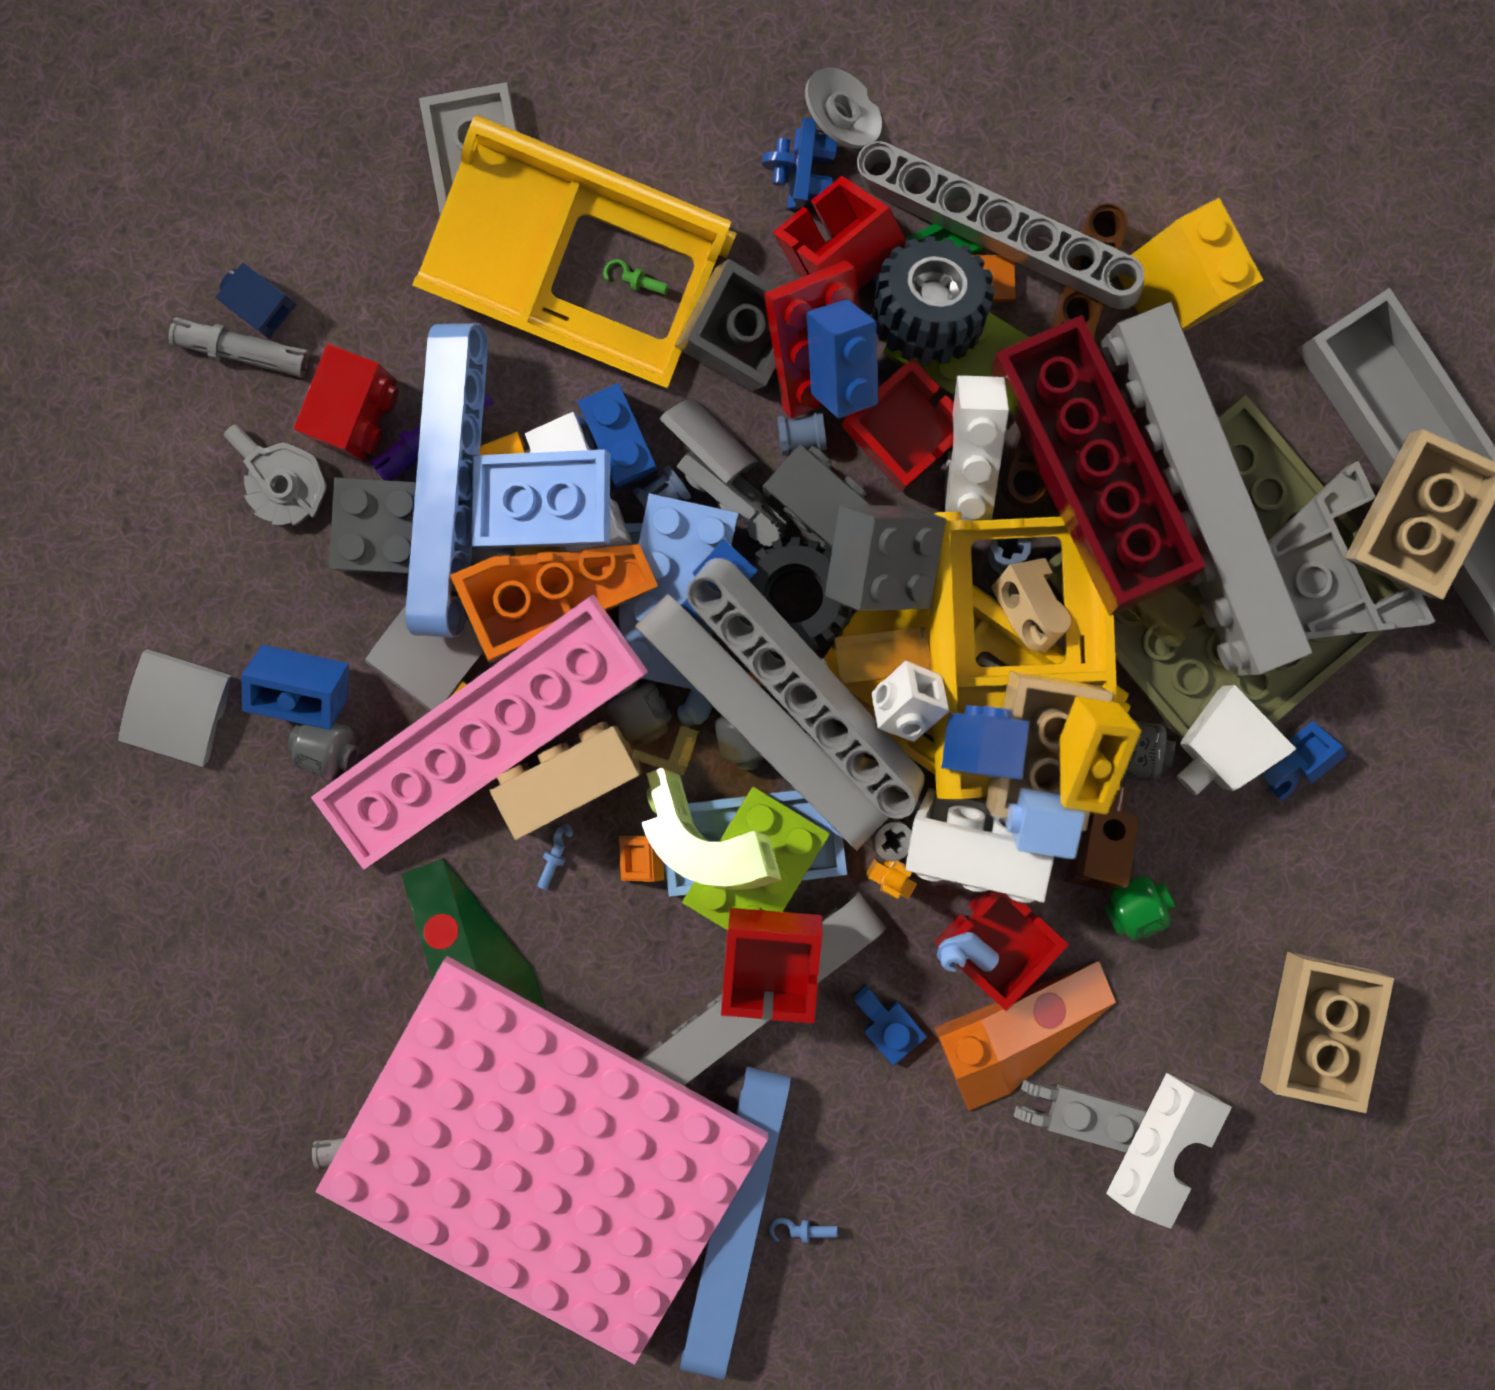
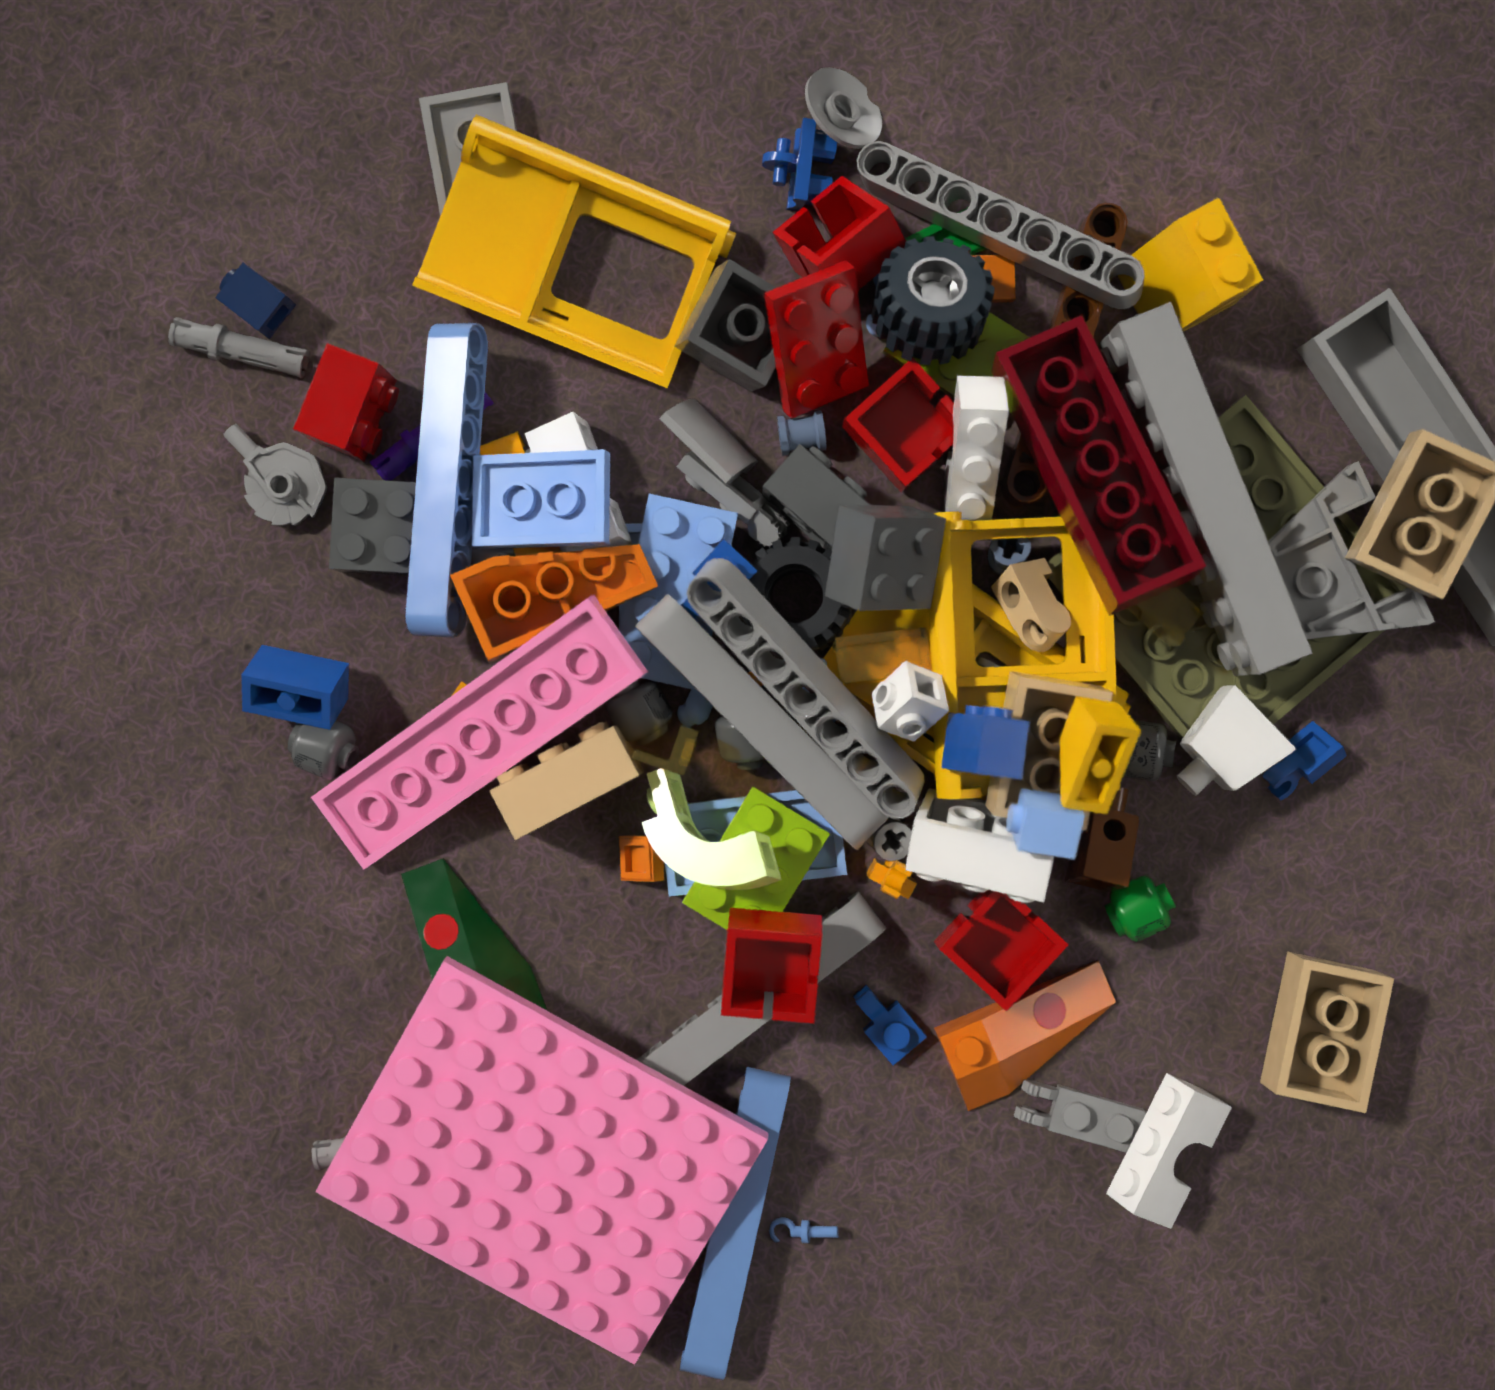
light grey slope [118,649,232,767] -> none
light grey slope [365,606,485,711] -> none
medium blue hand [537,823,573,890] -> none
blue brick [577,383,658,490] -> none
bright green hand [603,259,669,295] -> none
sand blue bush [632,465,692,509] -> none
blue brick [806,299,878,418] -> none
light blue arm [937,932,999,972] -> none

